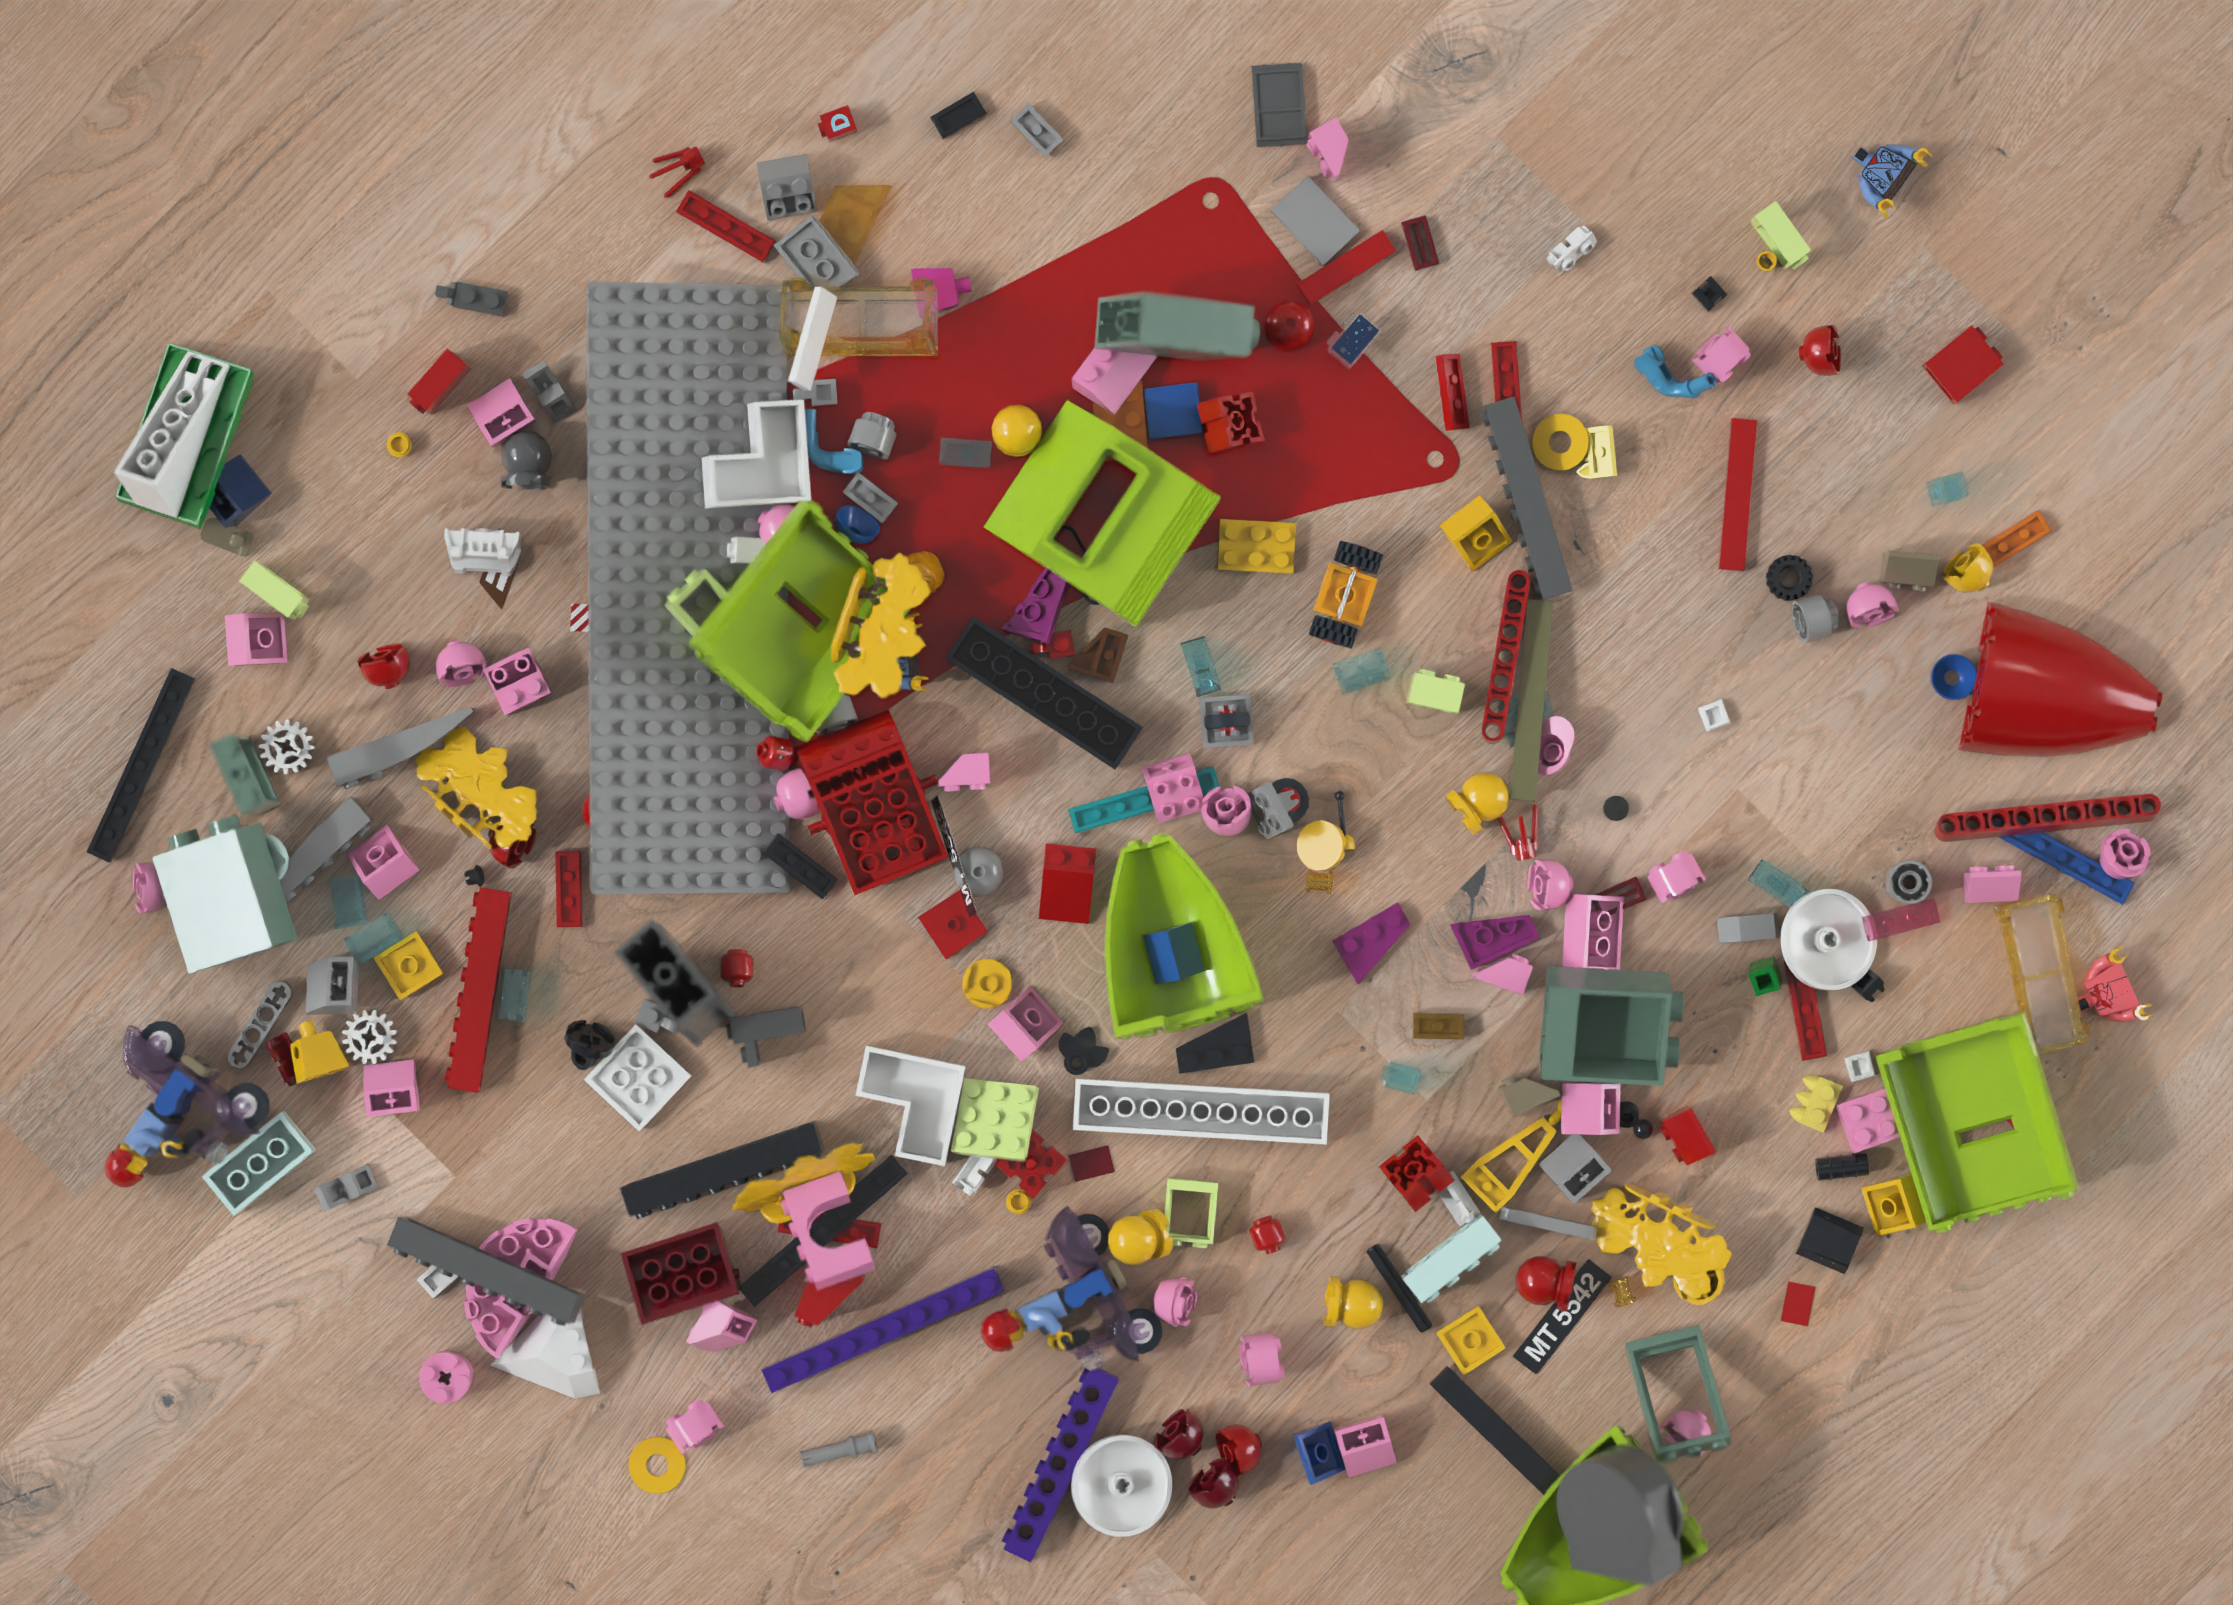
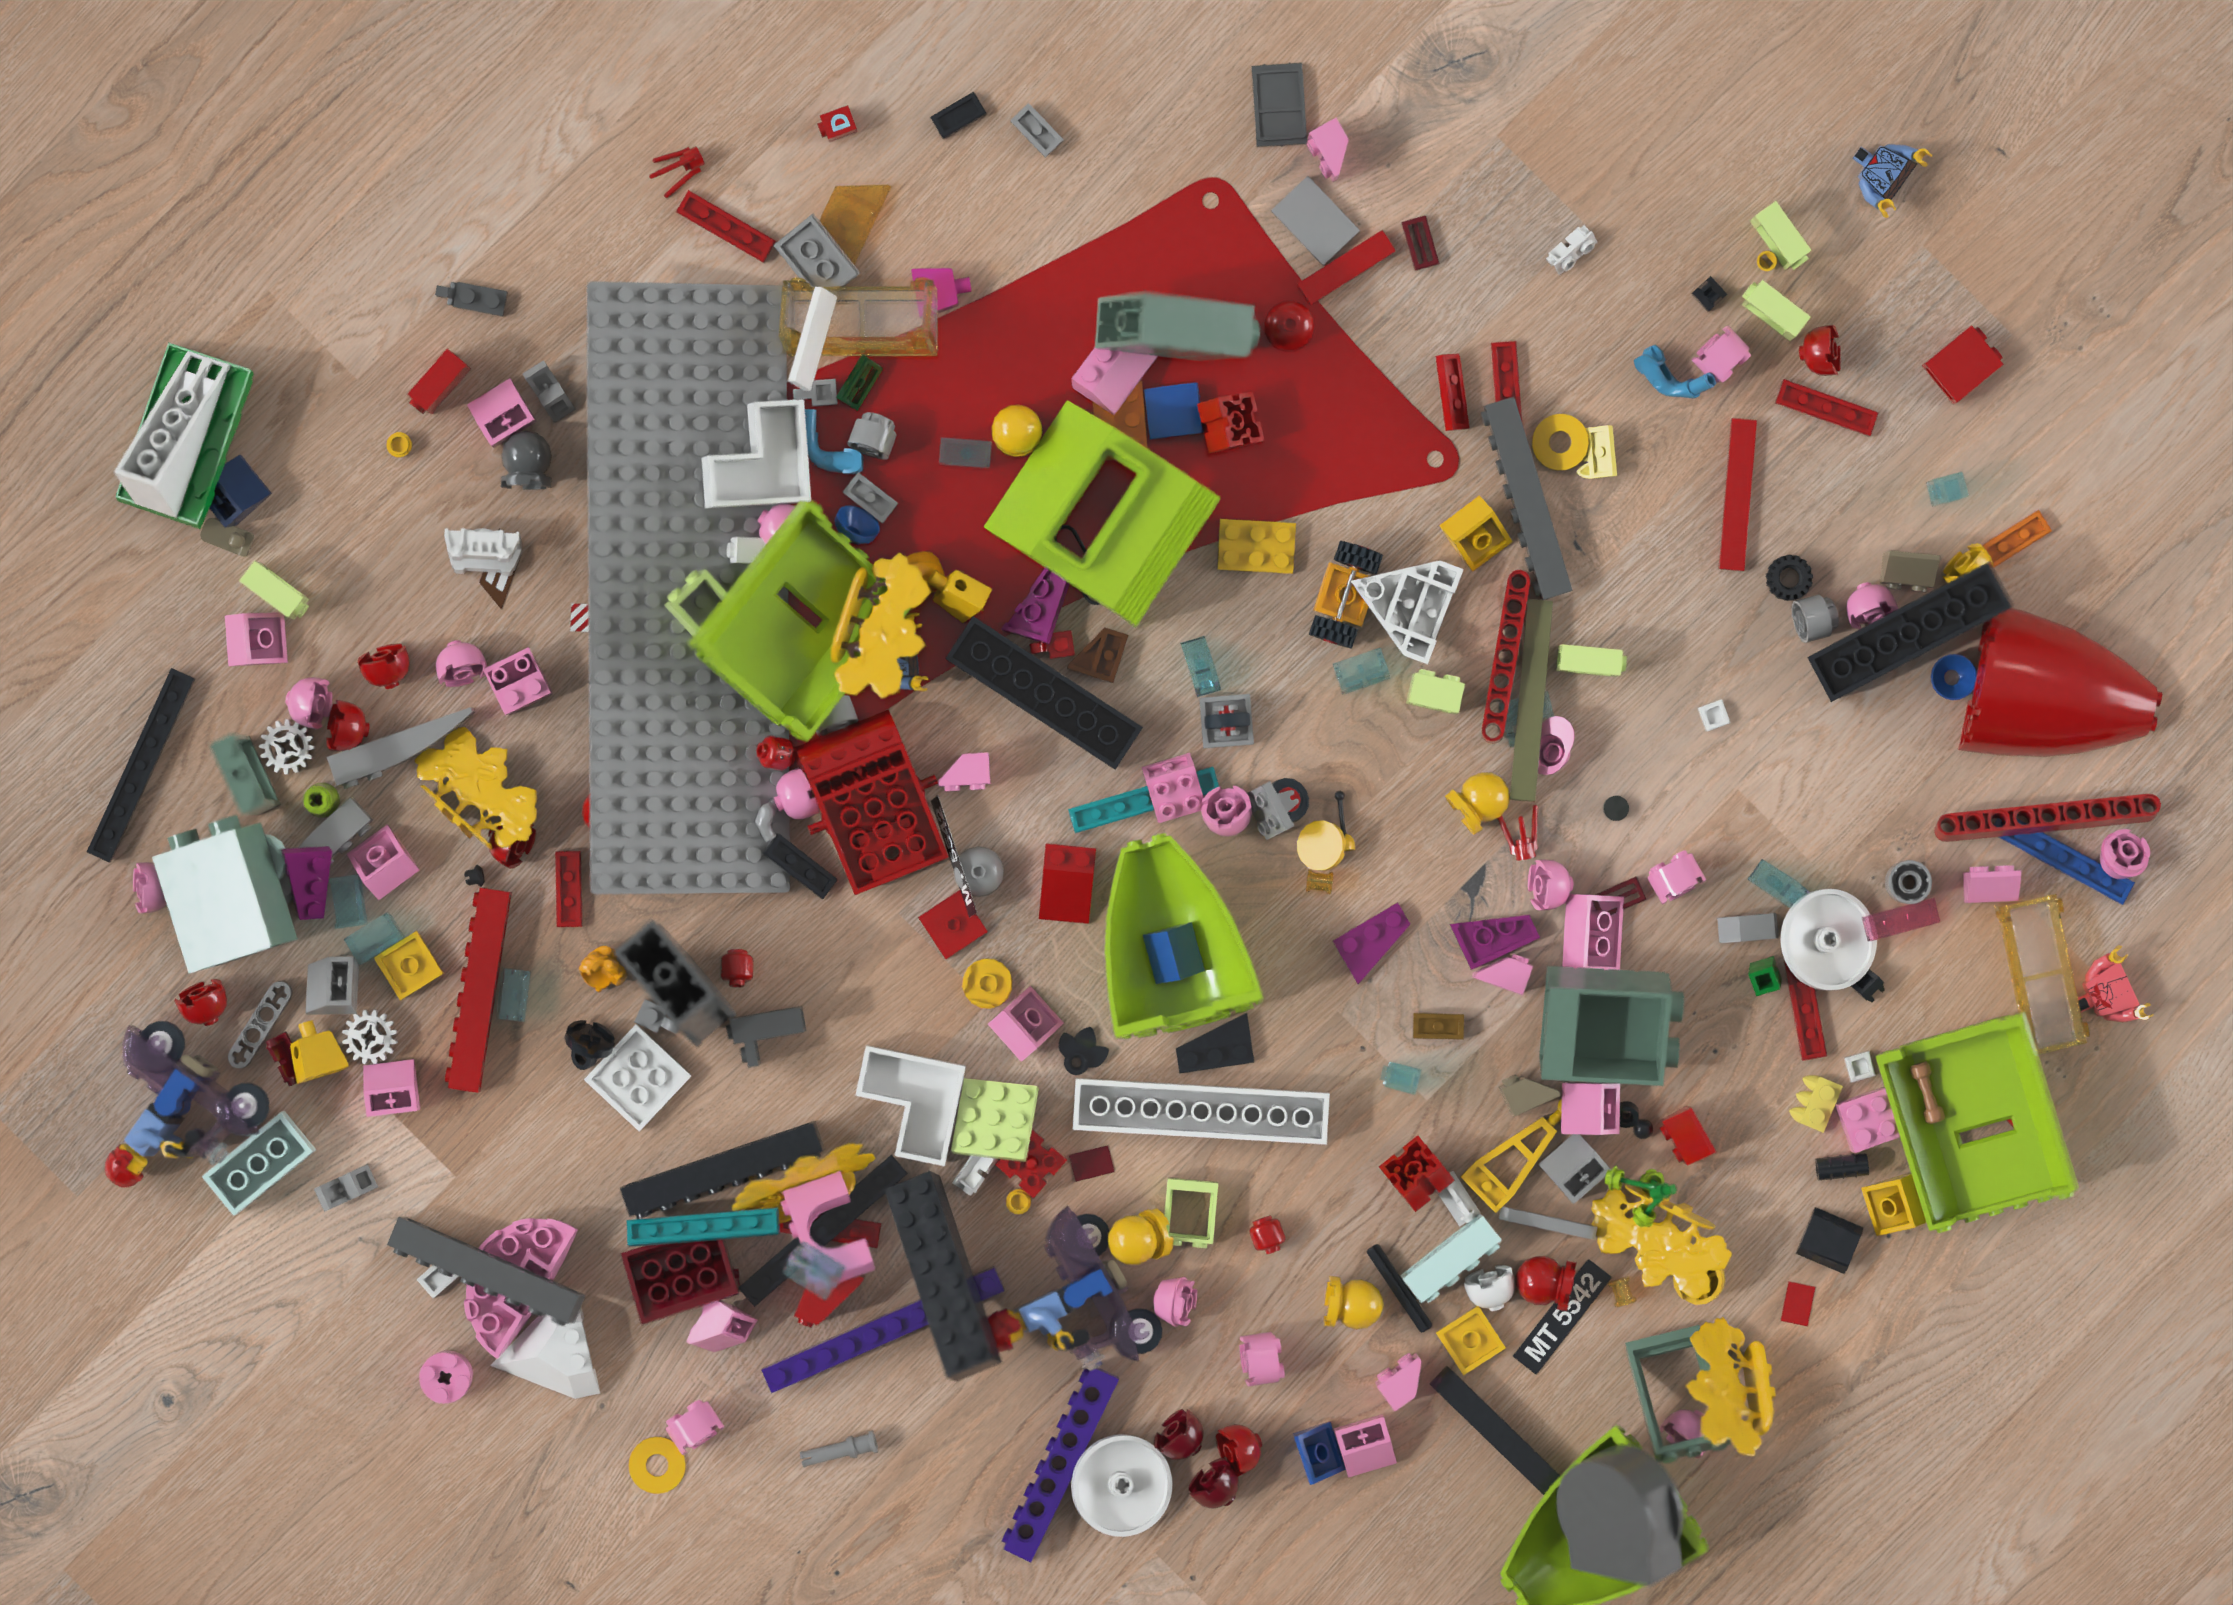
light grey slope [757,154,817,220] -> none
brick [1326,311,1383,370] -> none
none -> red cylinder [174,979,227,1026]
none -> magenta wing [281,846,332,920]
none -> bright pink cylinder [286,677,333,729]
none -> lime plant [303,783,340,818]
none -> red cylinder [326,700,370,751]
none -> light orange hair [579,946,627,992]
none -> teal tile [626,1208,780,1247]
none -> light grey arm [755,802,777,842]
none -> clear light blue hinge [783,1241,846,1300]
none -> dark green tile [836,354,883,411]
none -> black brick [885,1171,1002,1382]
none -> yellow torso [927,570,992,623]
none -> white wedge [1351,560,1464,664]
none -> bright pink slope [1375,1353,1422,1411]
none -> white cylinder [1464,1265,1515,1311]
none -> yellowish green window [1556,644,1627,677]
none -> plant [1605,1166,1677,1227]
none -> yellow plant [1686,1317,1776,1456]
none -> yellowish green window [1742,280,1811,341]
none -> red tile [1775,379,1879,437]
none -> black brick [1807,561,2014,702]
none -> nougat piece [1910,1062,1945,1124]

